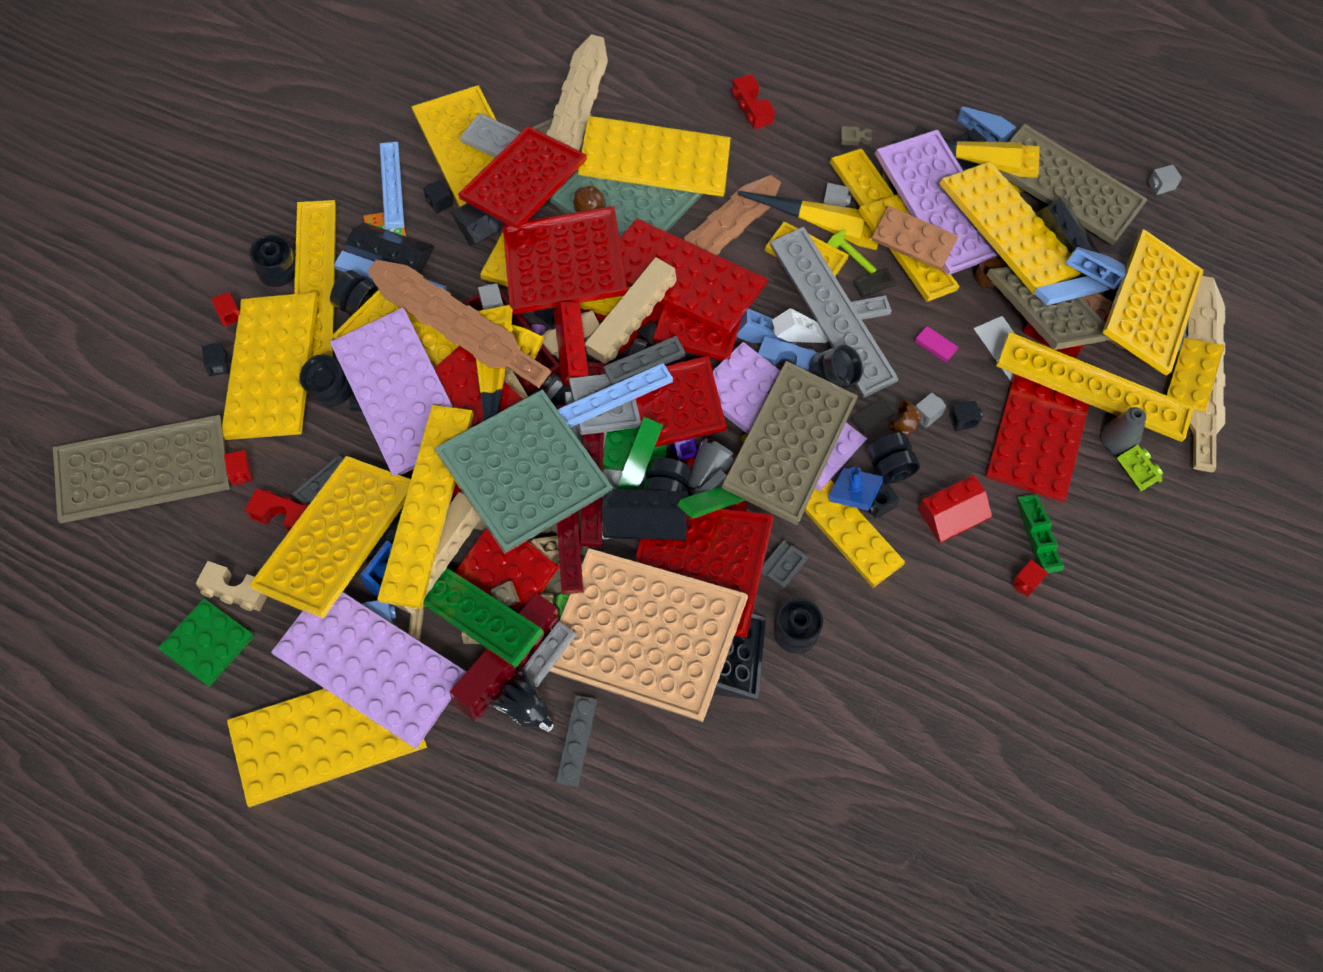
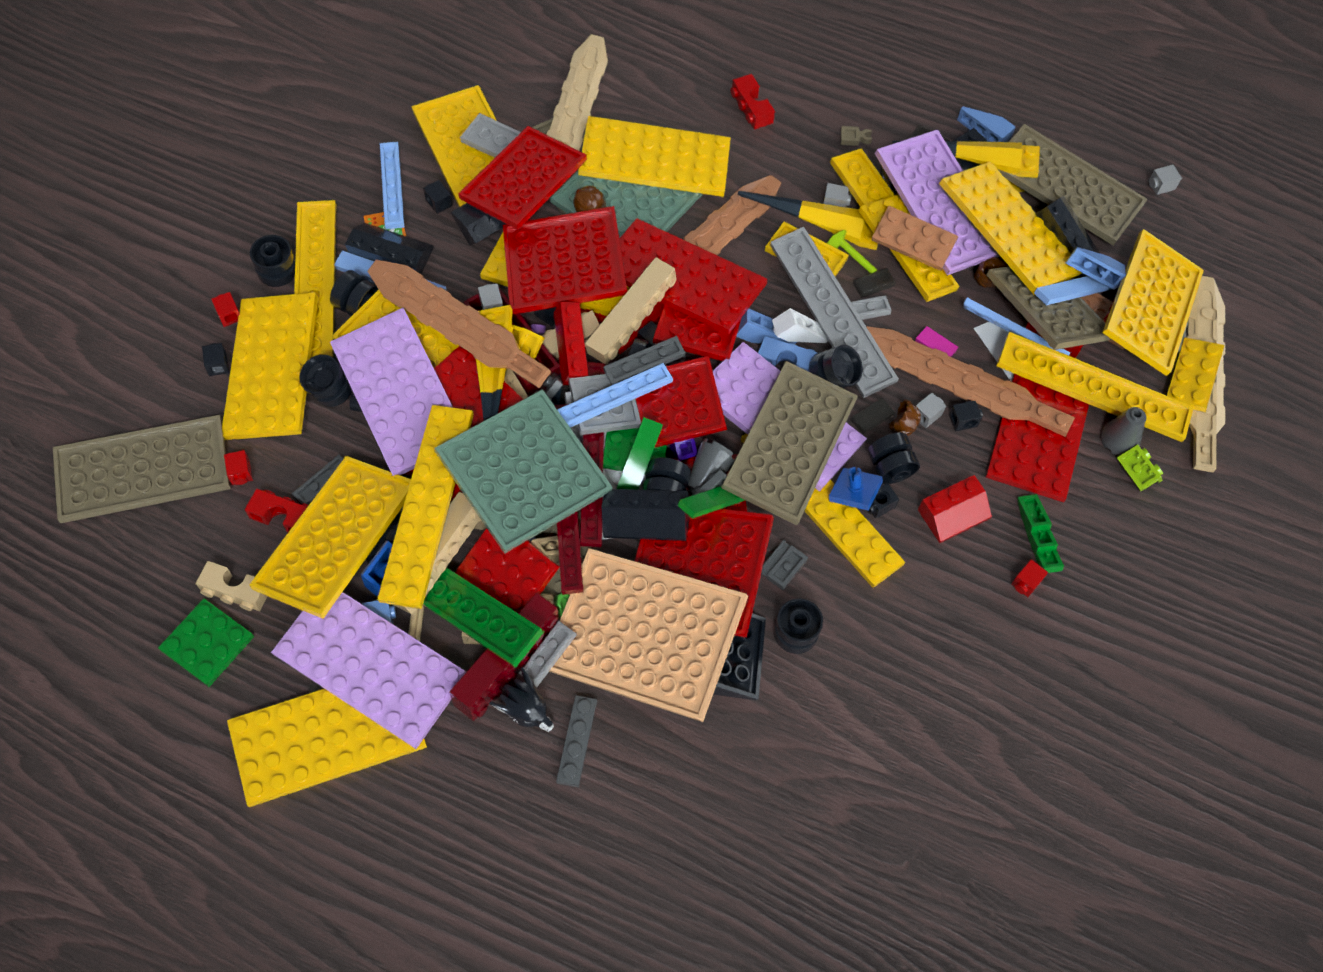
dark tan plate [491,581,520,607] -> none
none -> nougat plate [866,326,1075,437]
none -> light blue tile [964,298,1071,356]

